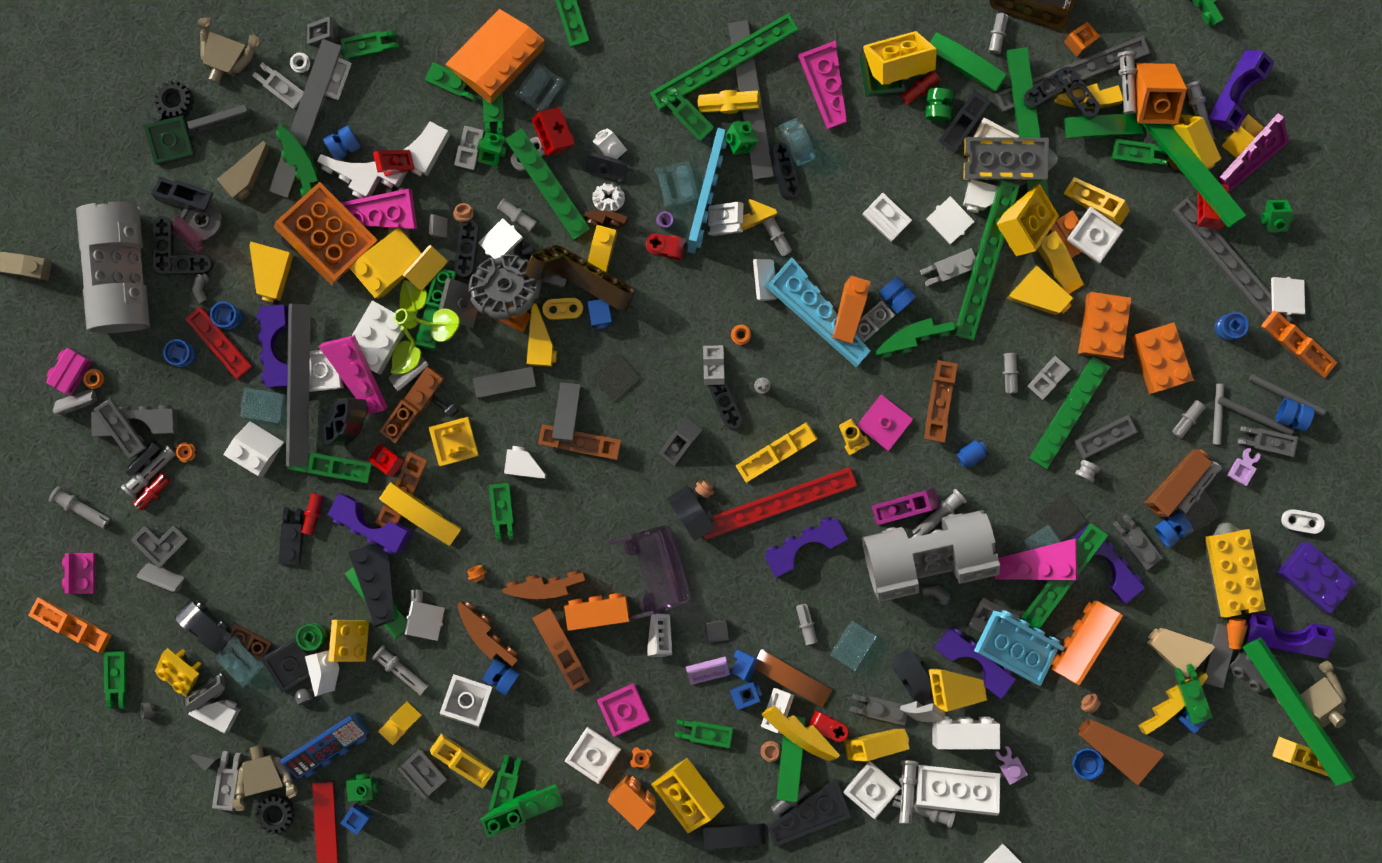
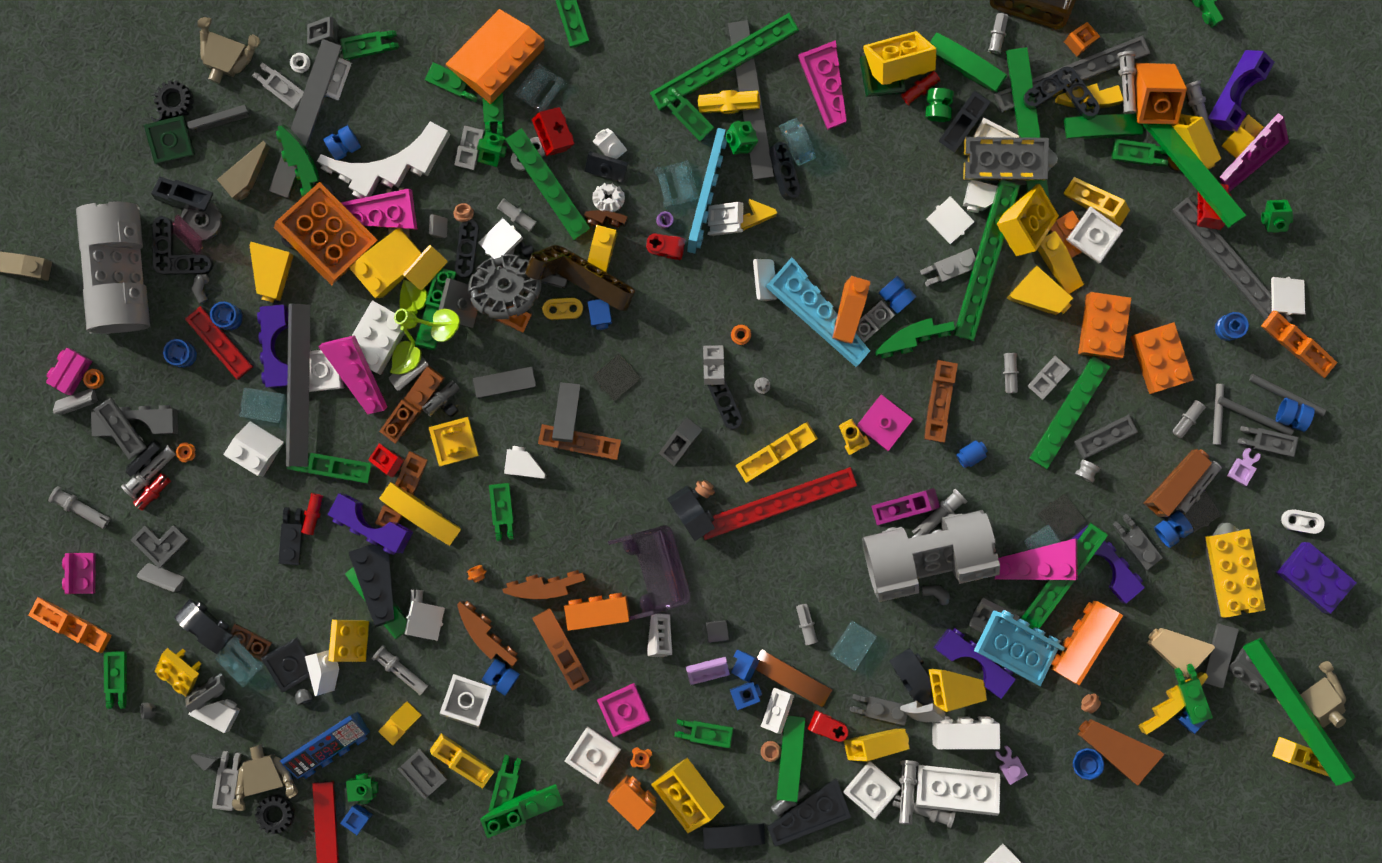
green wheel [296,623,328,651] -> none
black brick [323,399,368,446] -> none
red slope [373,150,415,176] -> none
yellow slope [527,303,557,367] -> none
yellow slope [761,706,840,761] -> none
light grey axle [763,216,792,256] -> none
dark purple arch [764,516,848,577] -> none
white plate [862,193,912,242] -> none
orange cone [1227,618,1248,649] -> none
dark purple arch [1245,612,1335,658] -> none
none -> dark grey pin [422,380,460,417]

